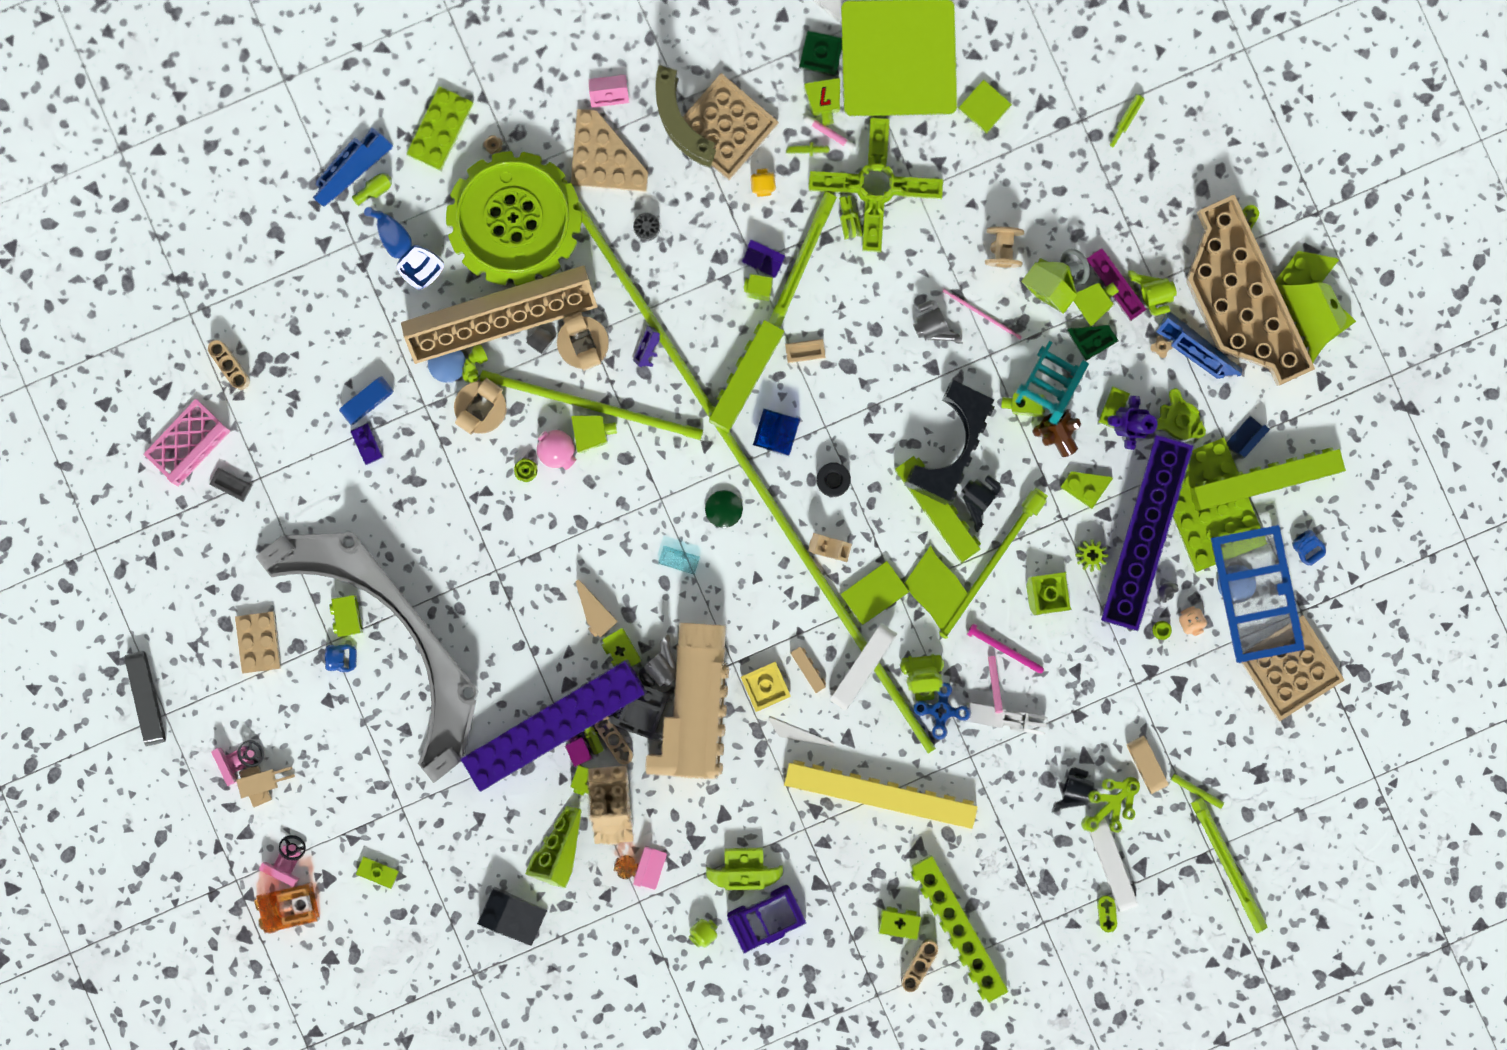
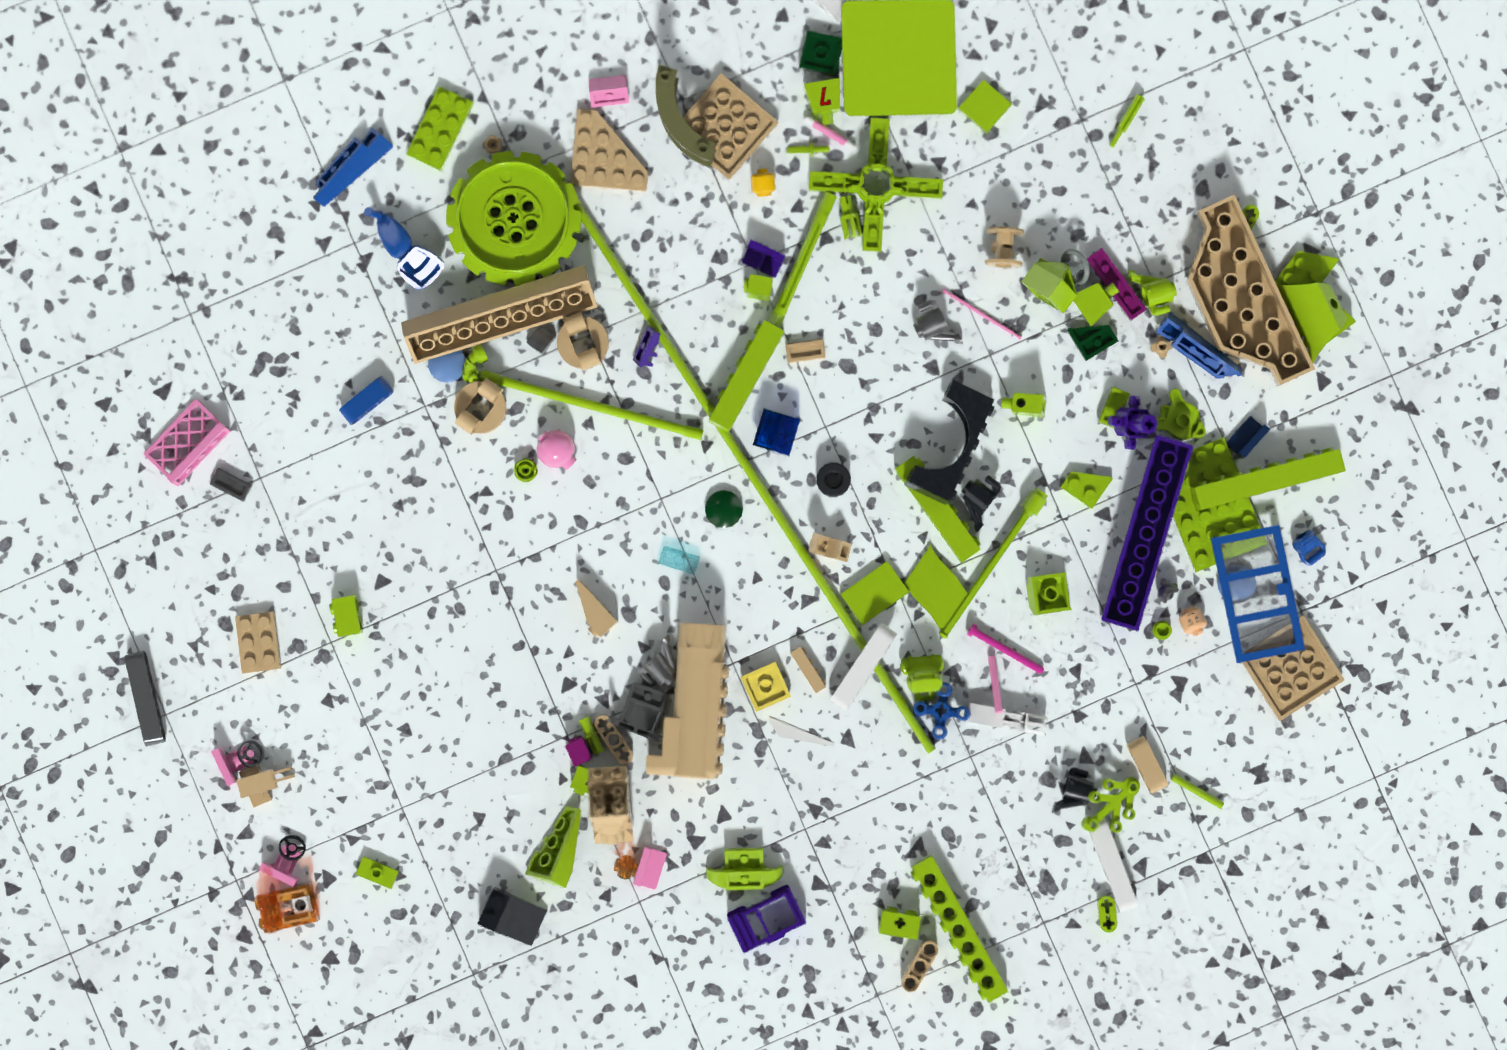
tan beam [208,340,250,390] -> none
light grey panel [256,532,478,783] -> none
blue piece [325,644,357,672] -> none
dark purple plate [350,423,384,466] -> none
lime arm [352,173,392,206] -> none
dark purple brick [460,660,647,792] -> none
lime torso [571,416,617,453] -> none
lime brick [601,628,642,667] -> none
dark grey wheel [633,213,660,241] -> none
lime head [689,919,718,948] -> none
light yellow brick [784,760,978,829] -> none
teal fence [1015,341,1089,425] -> none
reddish brown piece [1032,409,1081,457] -> none
lime gear [1075,539,1109,572] -> none
lime piece [1190,797,1268,933] -> none

